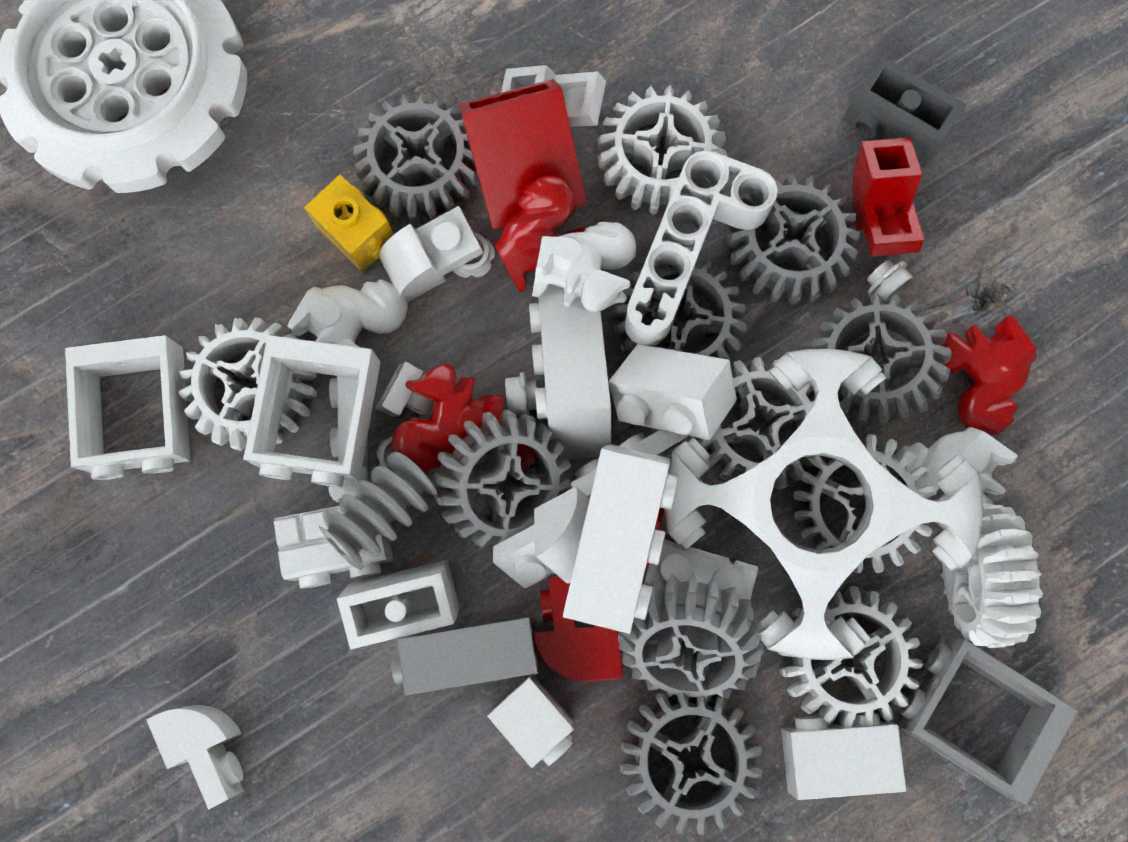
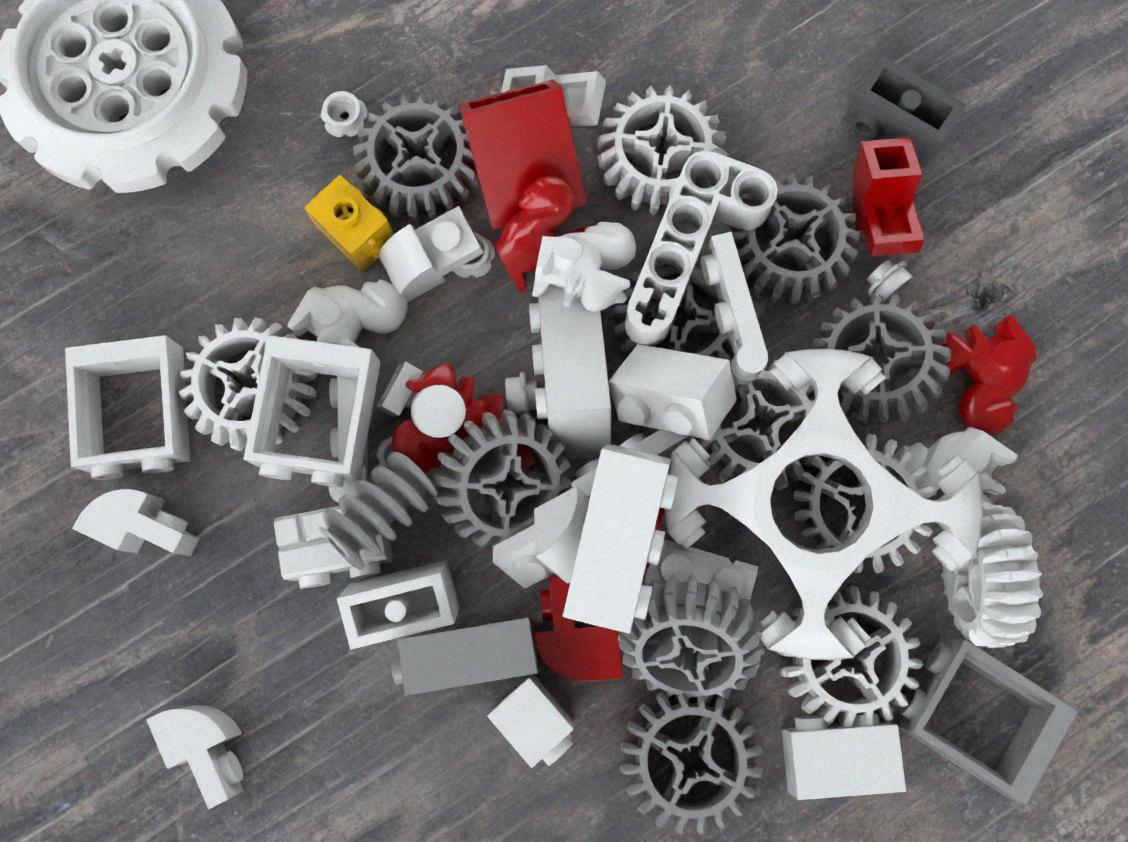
none -> white brick [72,489,200,556]
none -> white plate [321,91,368,138]
none -> white tile [411,385,466,438]
none -> white plate [701,231,768,384]

